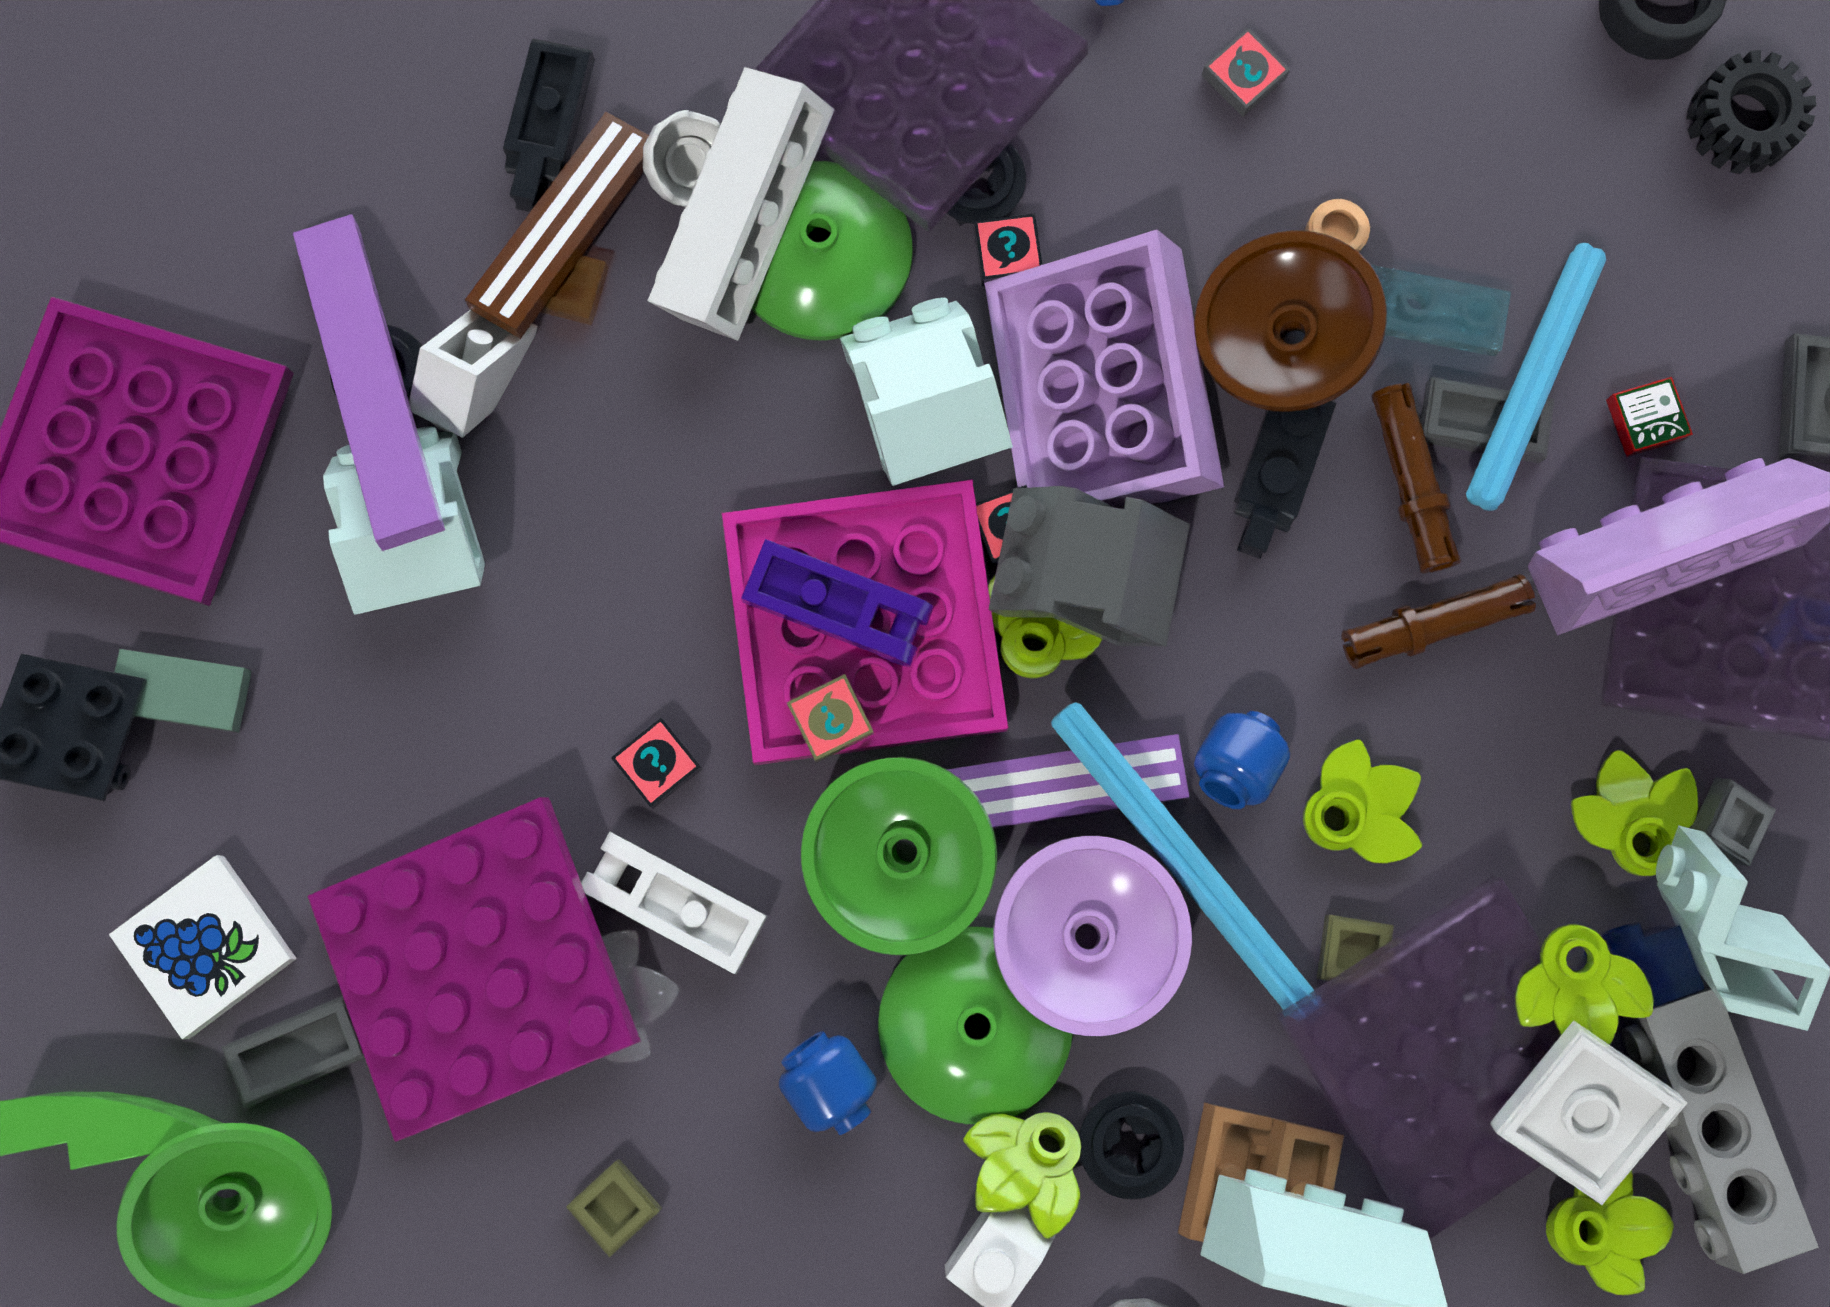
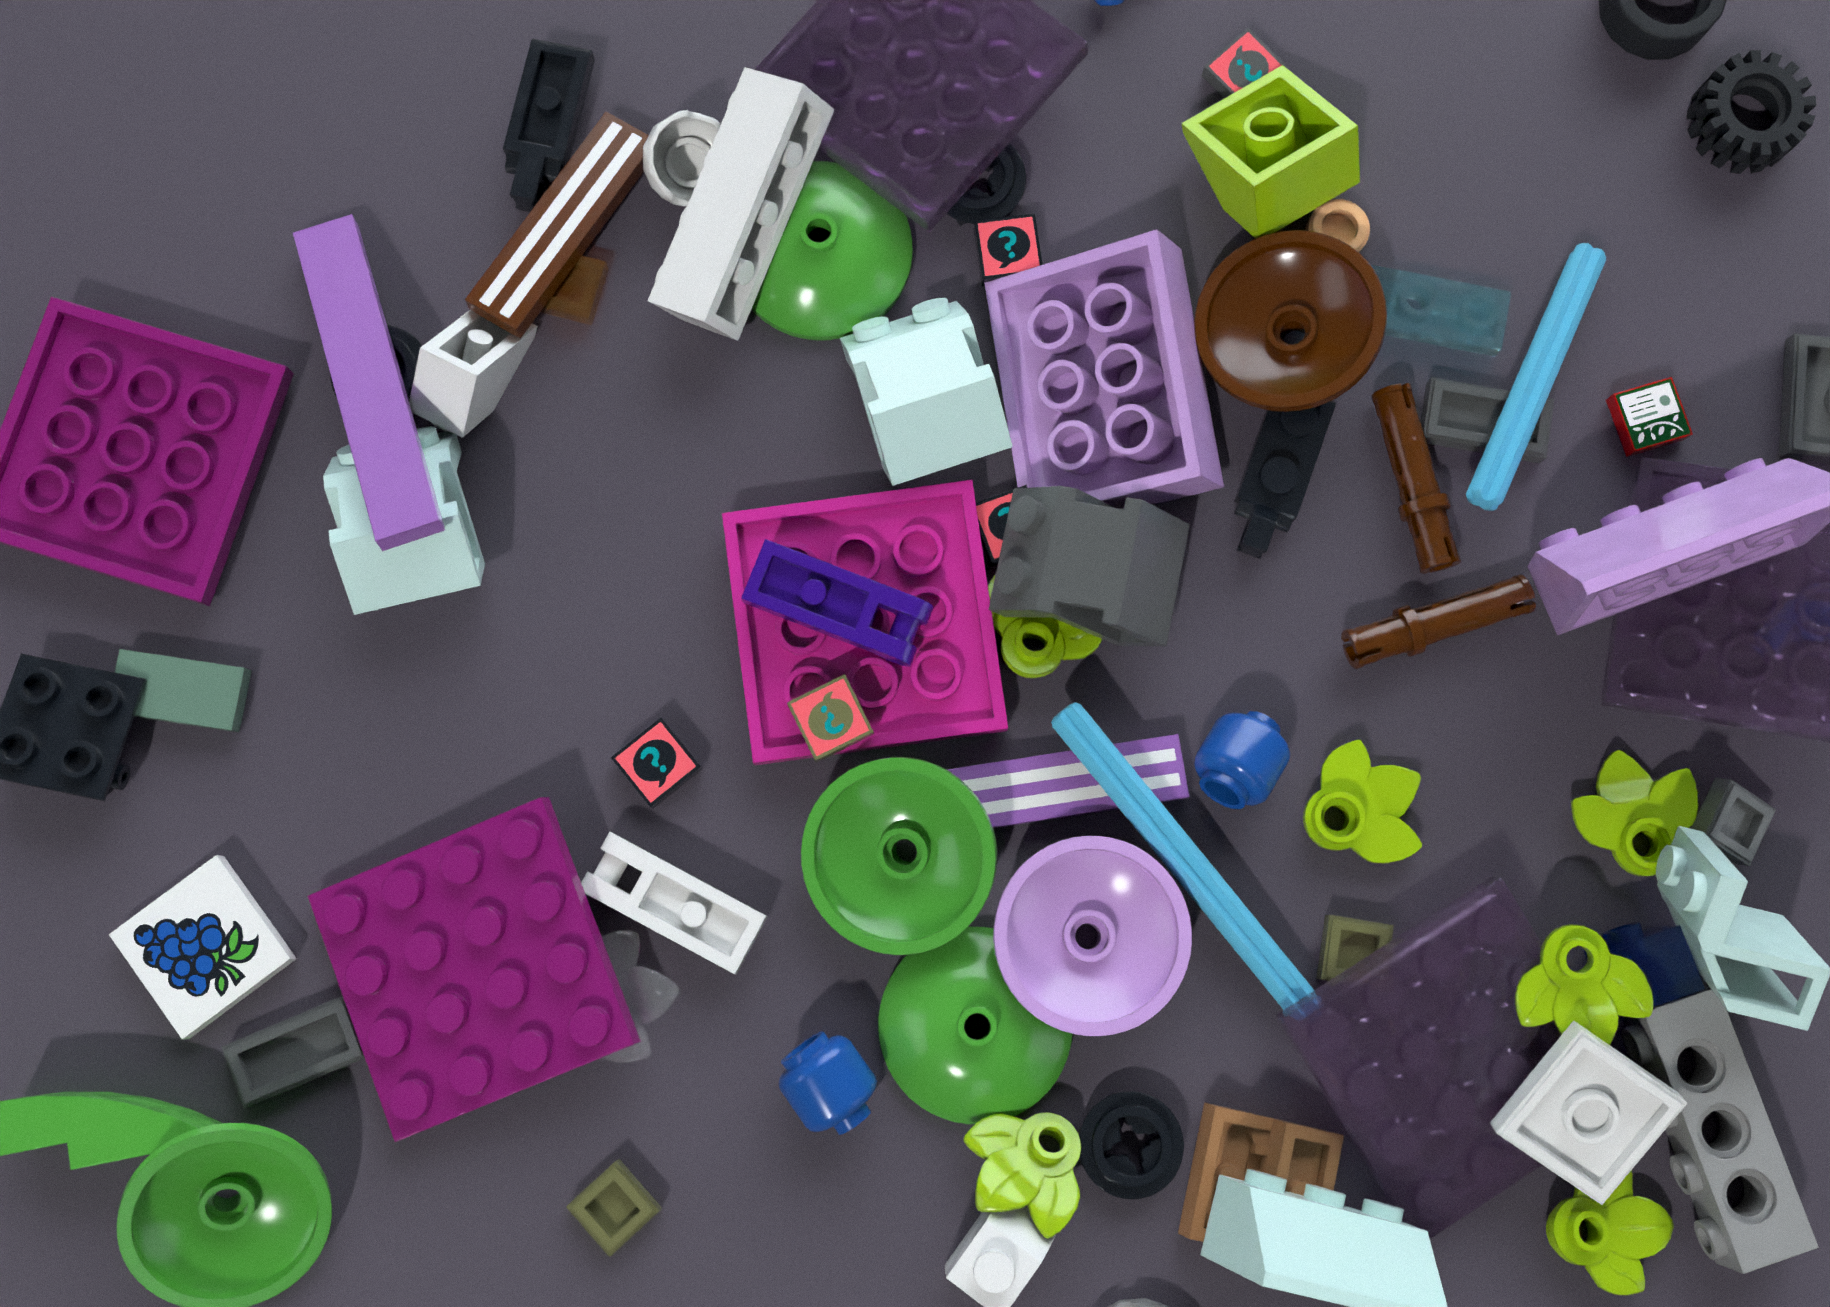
none -> lime slope [1182,65,1360,239]

